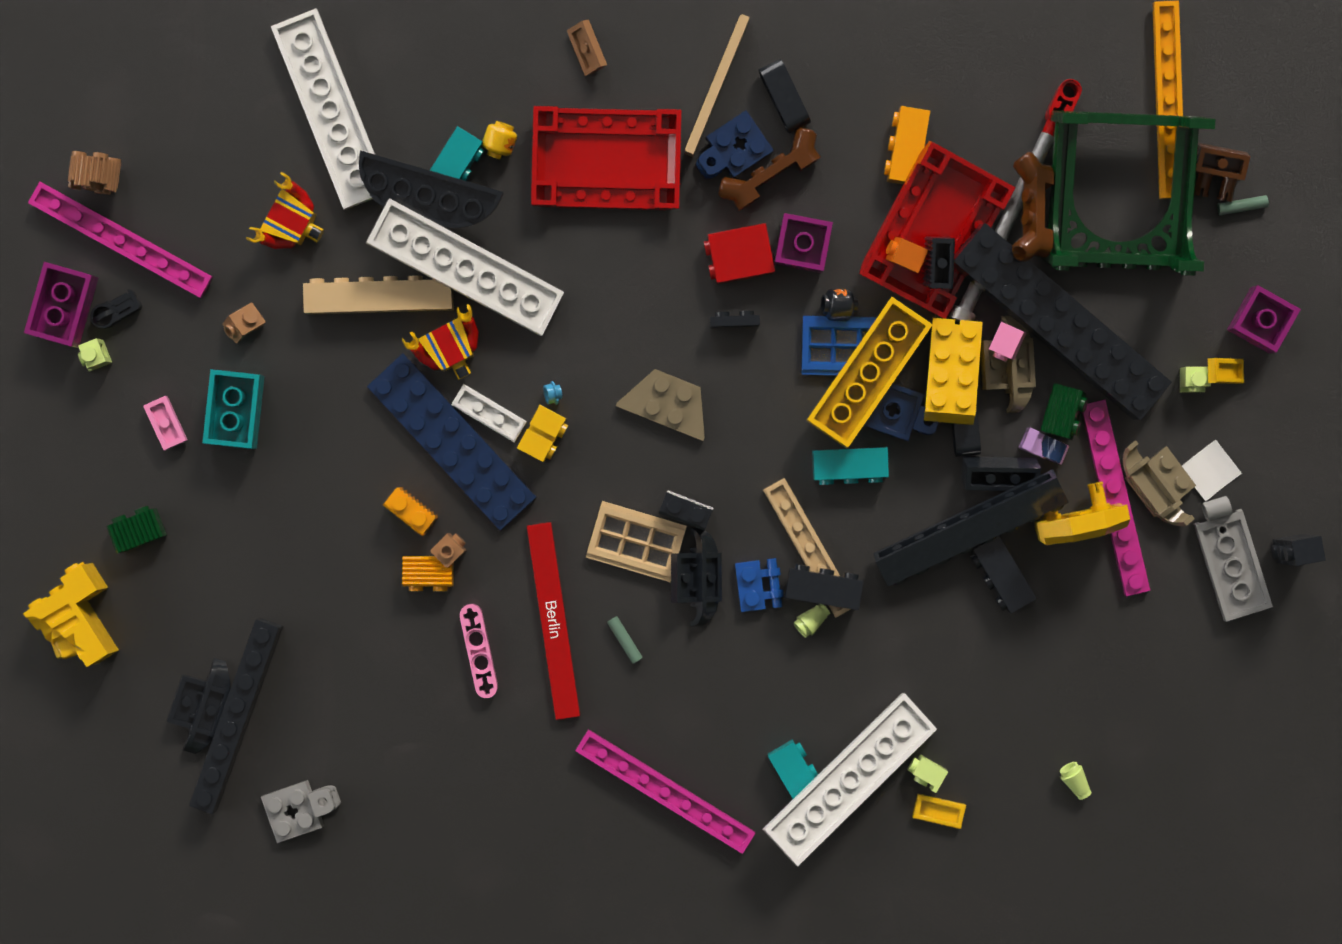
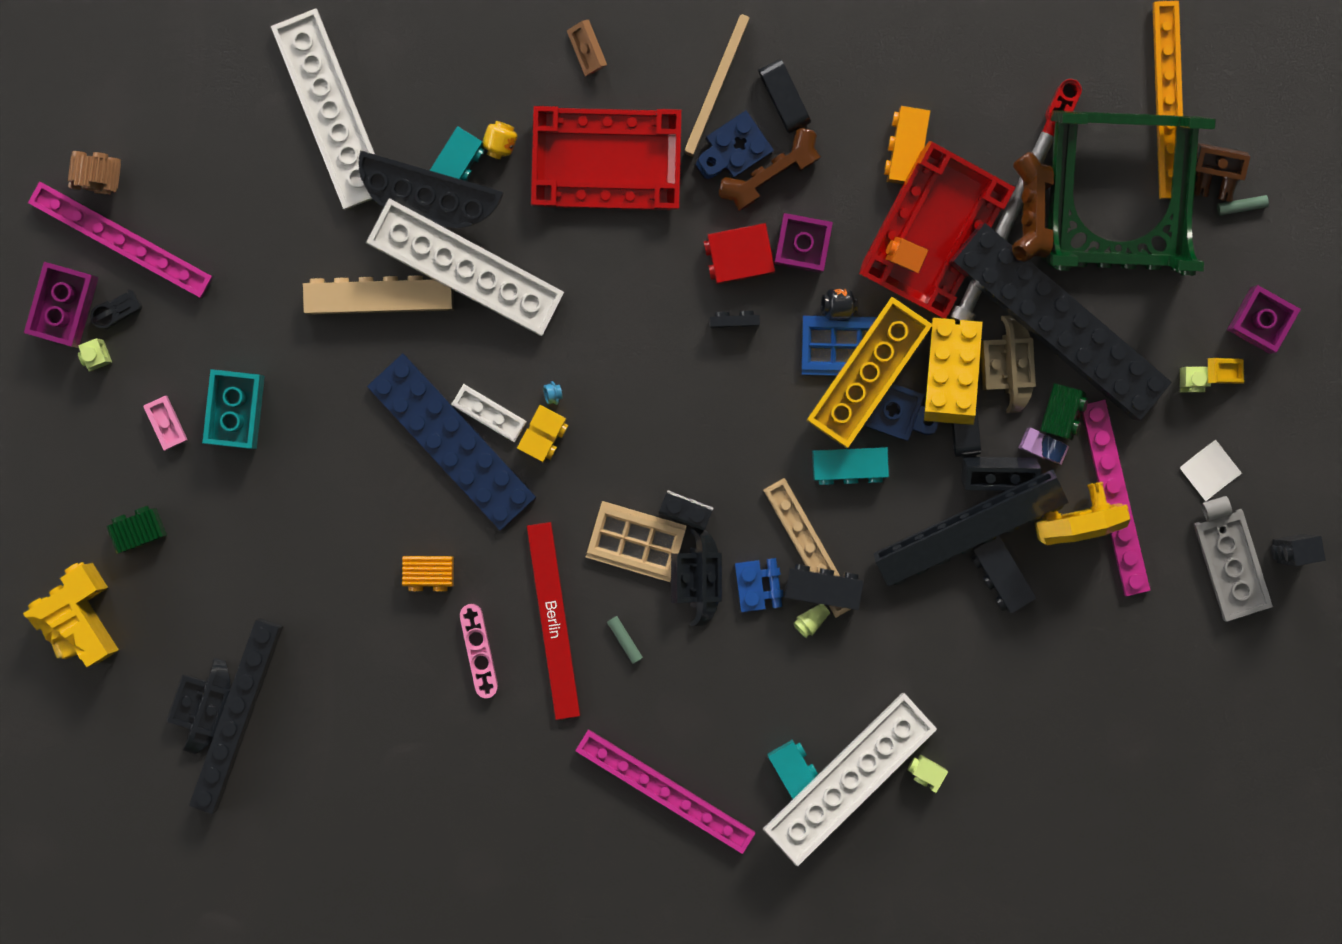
medium nougat bracket [223,302,266,344] -> none
torso [246,172,324,249] -> none
light grey plate [261,780,341,843] -> none
light orange brick [383,487,438,536] -> none
torso [402,304,479,380] -> none
medium nougat bracket [431,533,467,567] -> none
dark tan wing [616,369,705,441] -> none
yellow tile [912,793,966,829] -> none
black brick [922,236,955,289] -> none
bright pink brick [989,322,1027,362] -> none
yellowish green cone [1060,762,1092,800] -> none
dark tan plate [1123,440,1196,526] -> none

